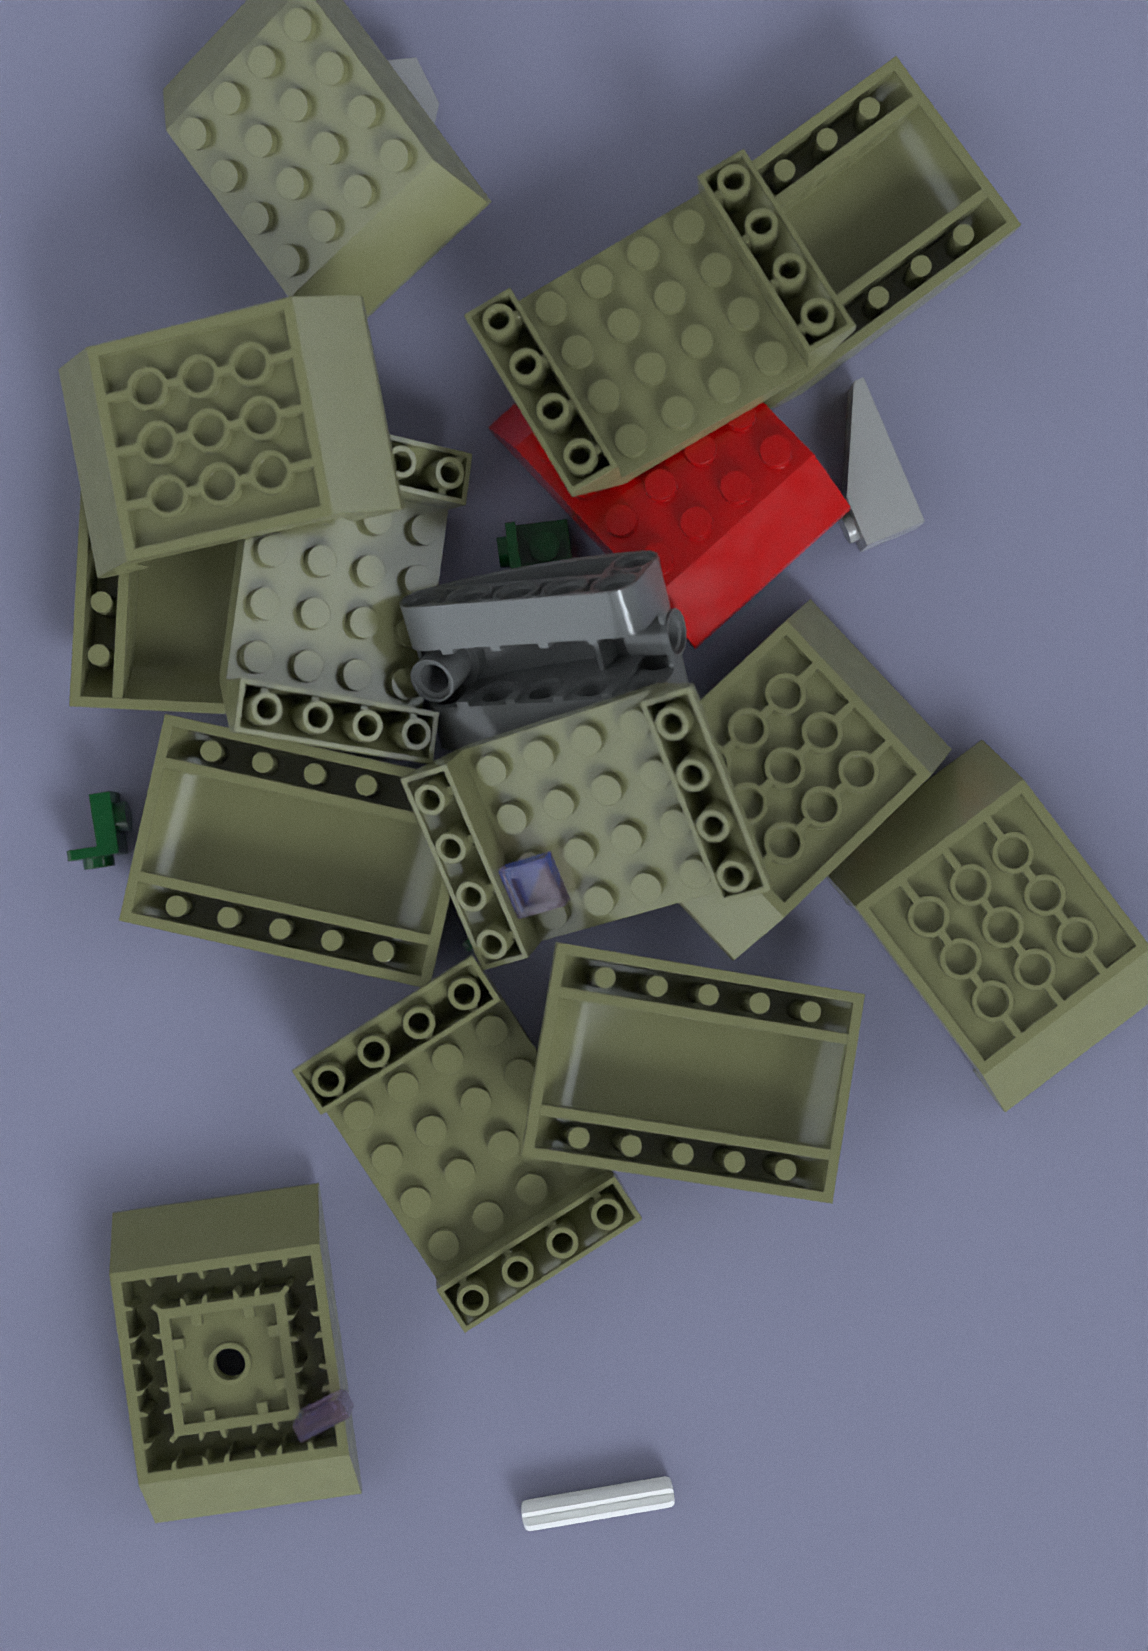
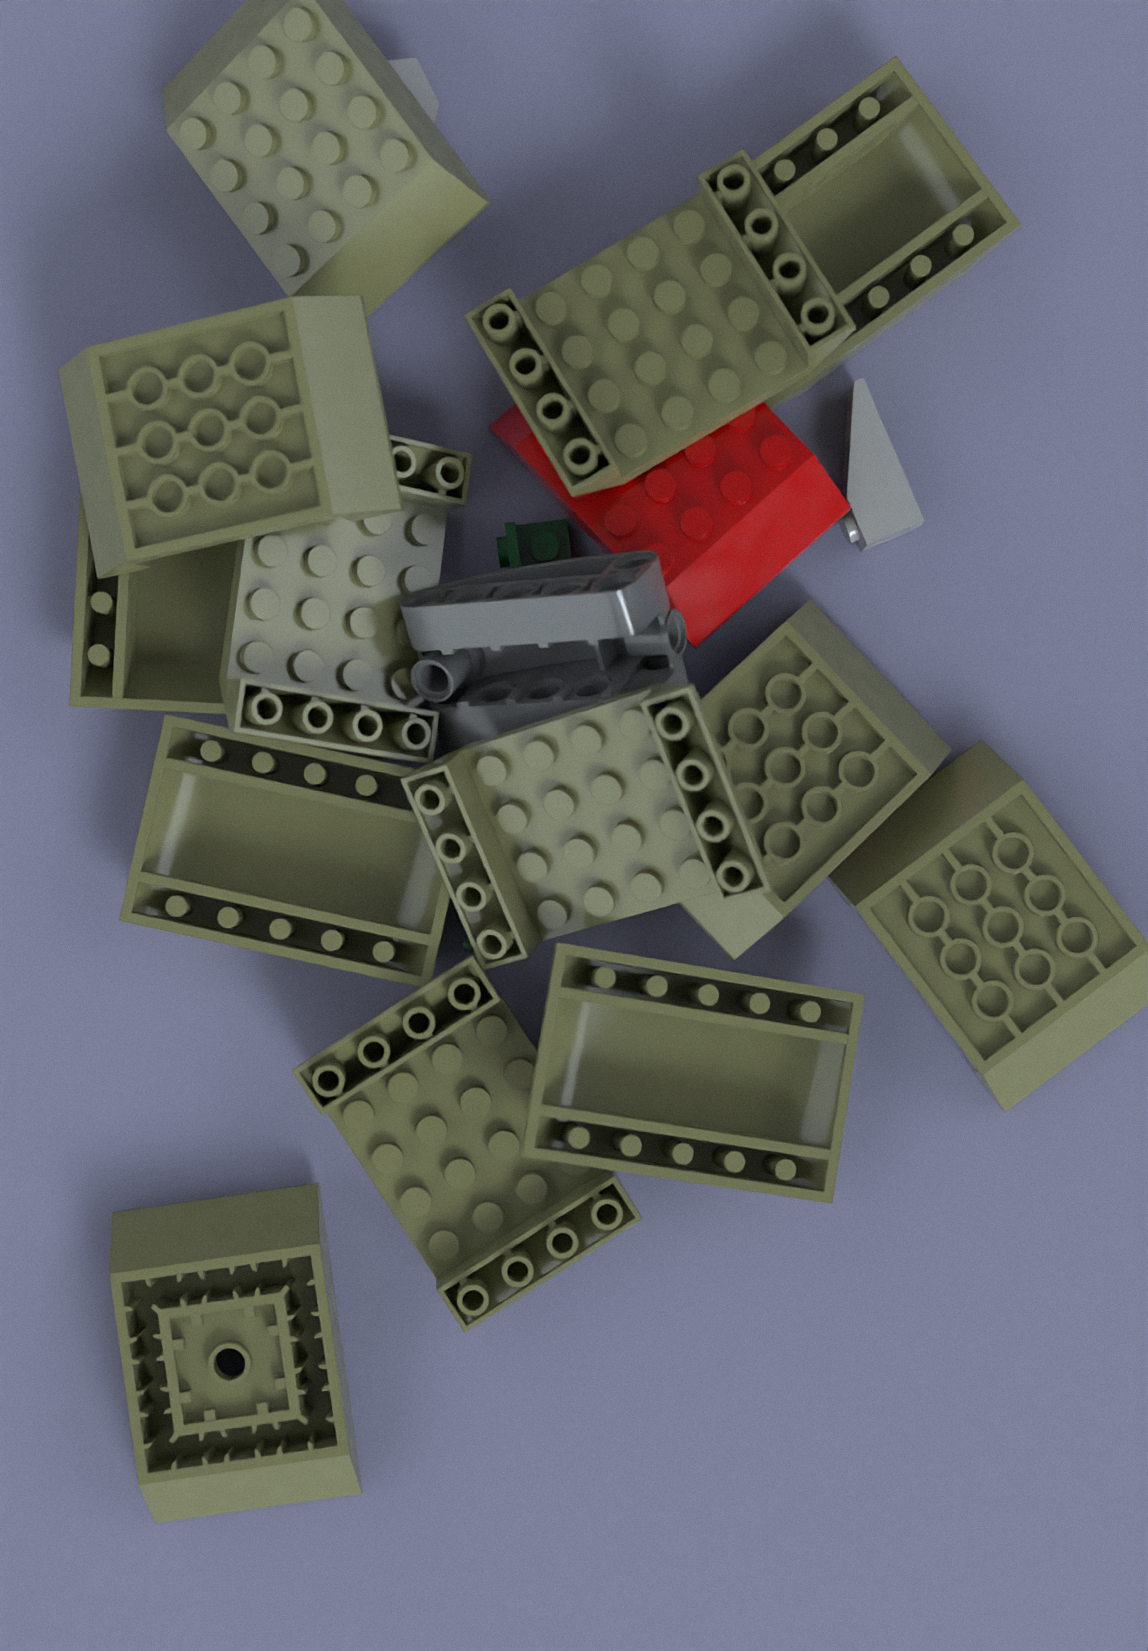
dark green bracket [66,791,132,870] -> none
clear purple tile [292,1388,354,1442] -> none
tile [498,851,570,919] -> none
white axle [521,1476,675,1531] -> none

